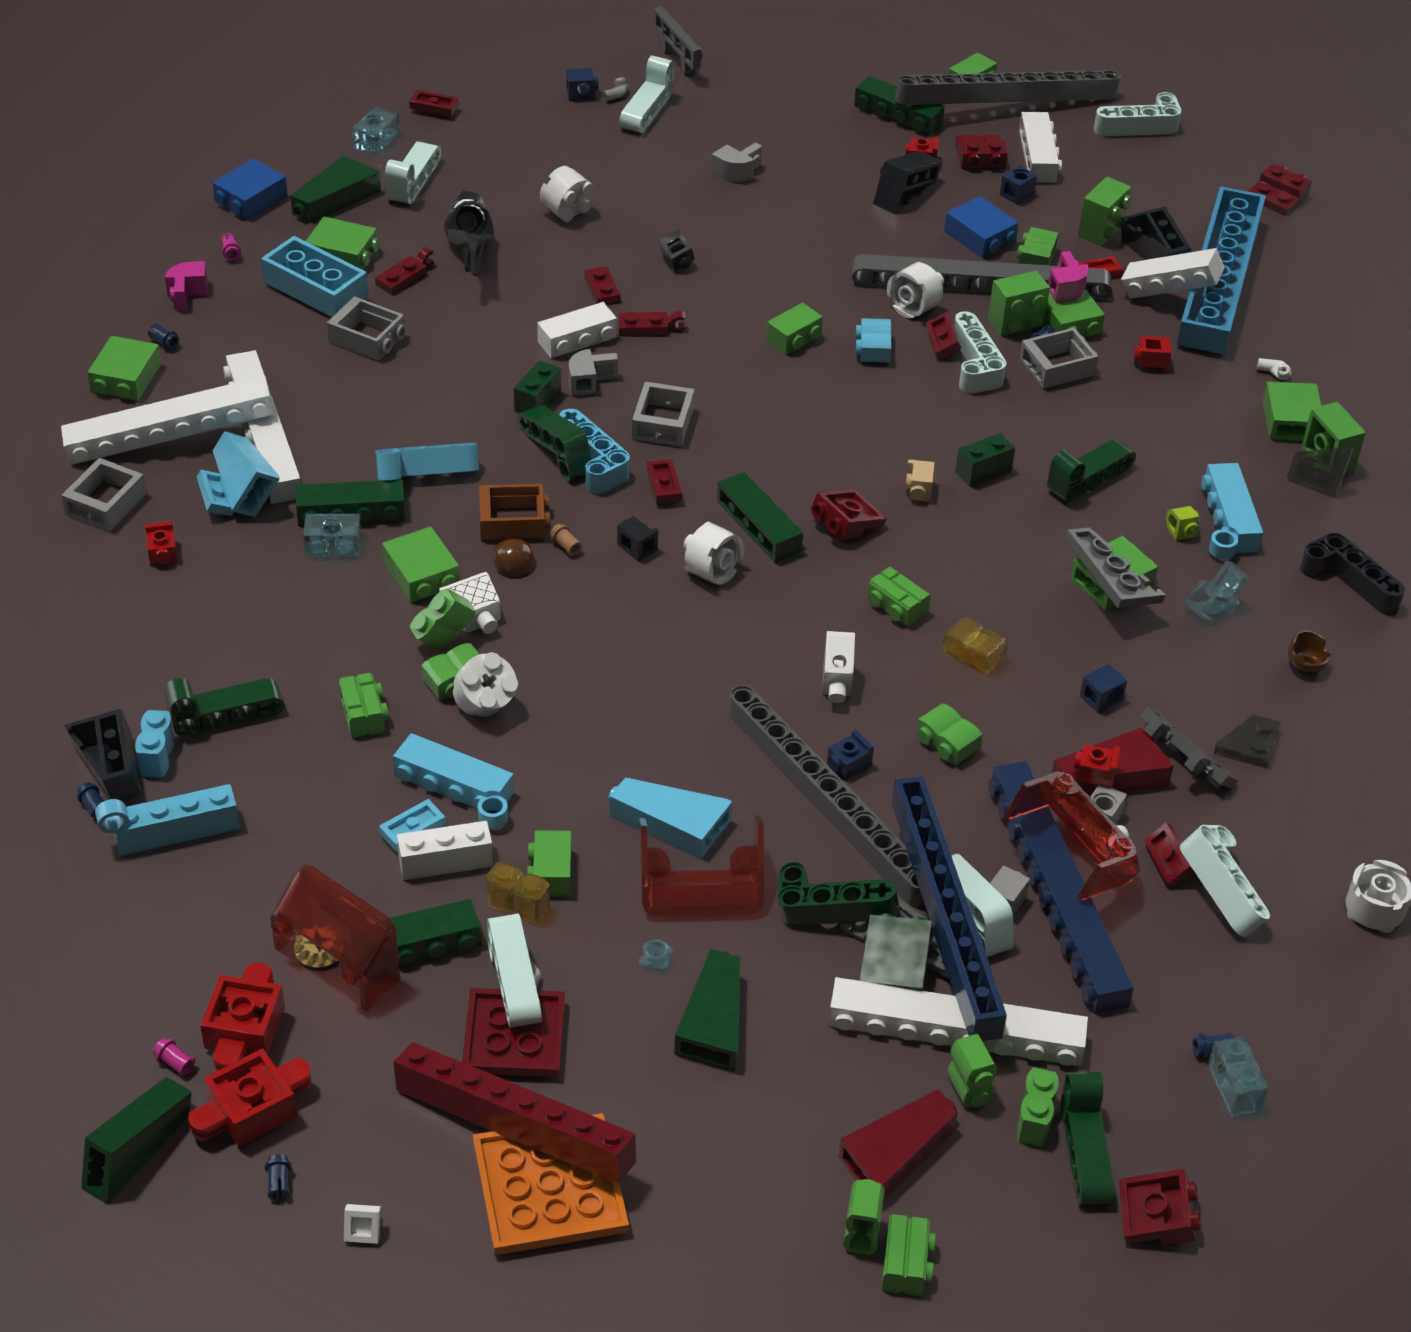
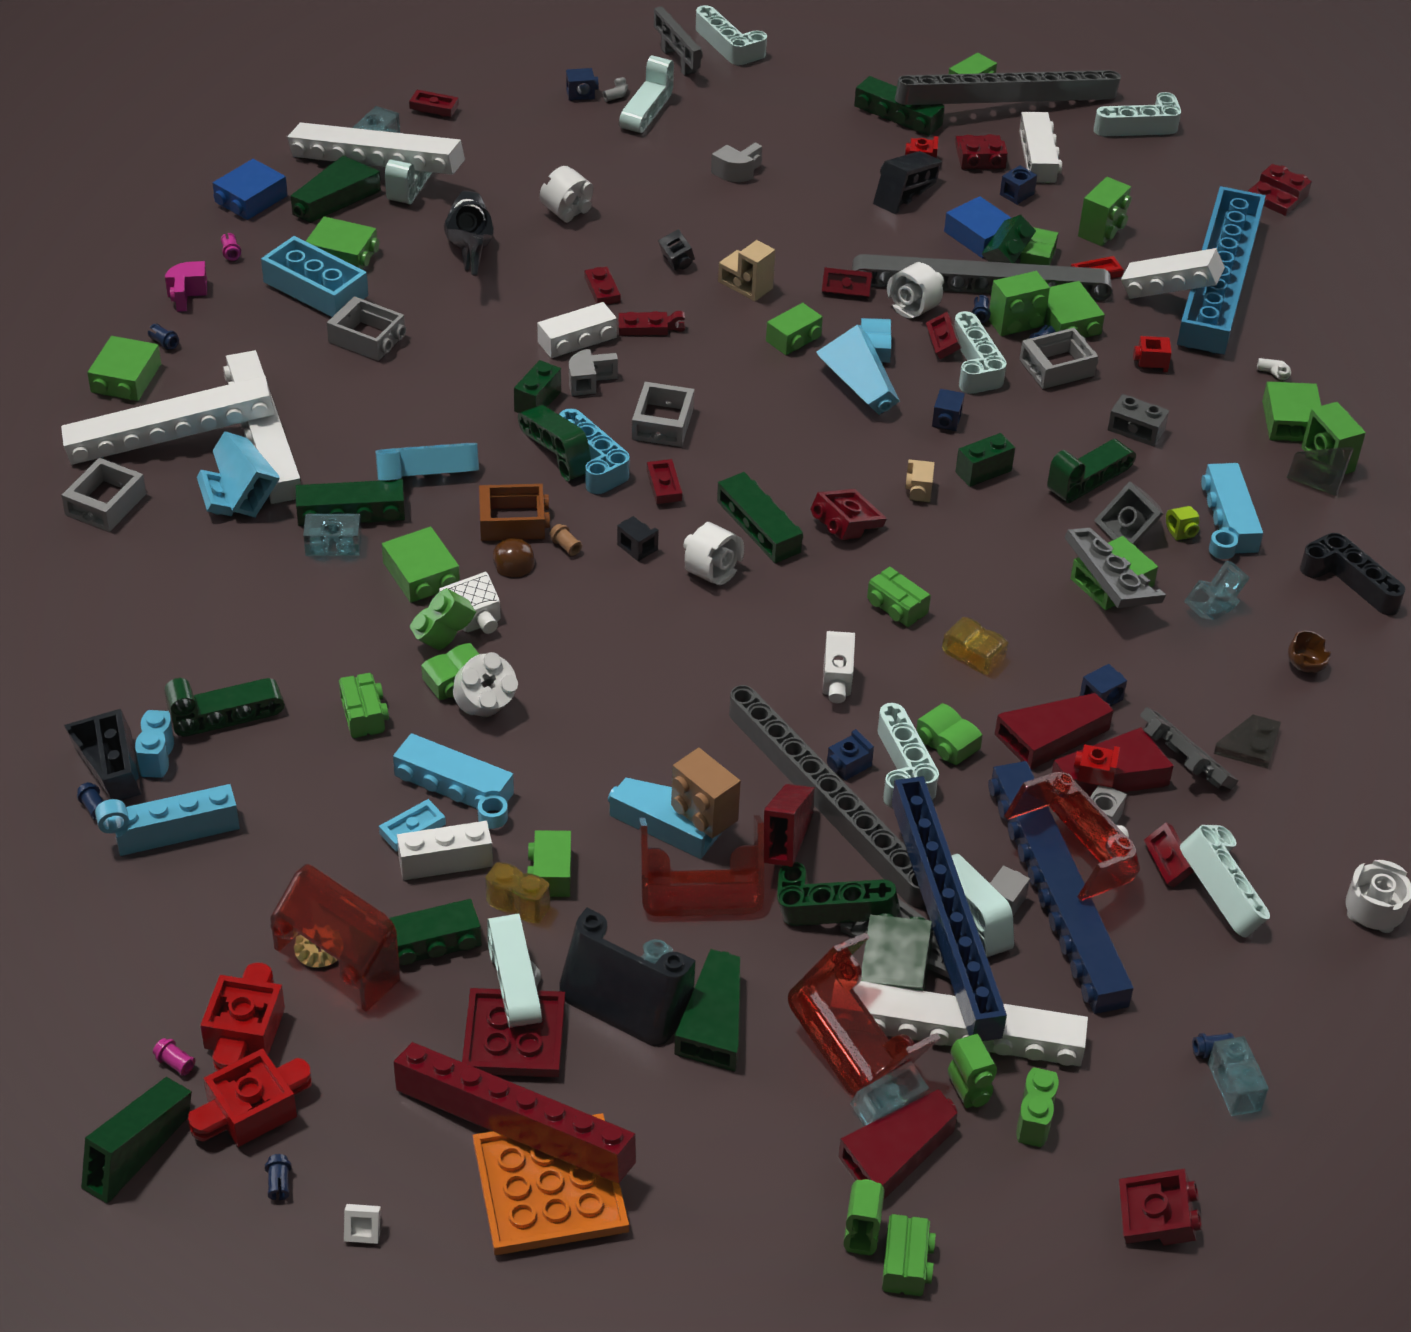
red brick [145,521,178,566] -> none
dark red plate [375,247,434,295] -> none
dark pink brick [1048,251,1089,303] -> none
dark green beam [1061,1072,1115,1205] -> none
black wedge [1121,206,1191,260] -> none
none -> white brick [287,122,465,175]
none -> black windscreen [559,907,696,1046]
none -> medium nougat brick [671,748,741,839]
none -> light aqua beam [696,5,767,65]
none -> tan brick [718,240,775,301]
none -> dark red slope [763,784,815,867]
none -> clear red windscreen [788,933,940,1097]
none -> medium azure slope [817,325,900,415]
none -> dark red plate [822,267,872,298]
none -> clear light blue brick [850,1061,929,1126]
none -> light aqua beam [877,703,939,808]
none -> dark blue brick [932,388,965,431]
none -> dark blue pin [972,295,991,323]
none -> dark green brick [982,215,1036,263]
none -> dark red slope [994,693,1114,770]
none -> dark grey slope [1094,481,1163,545]
none -> dark grey brick [1107,394,1169,447]

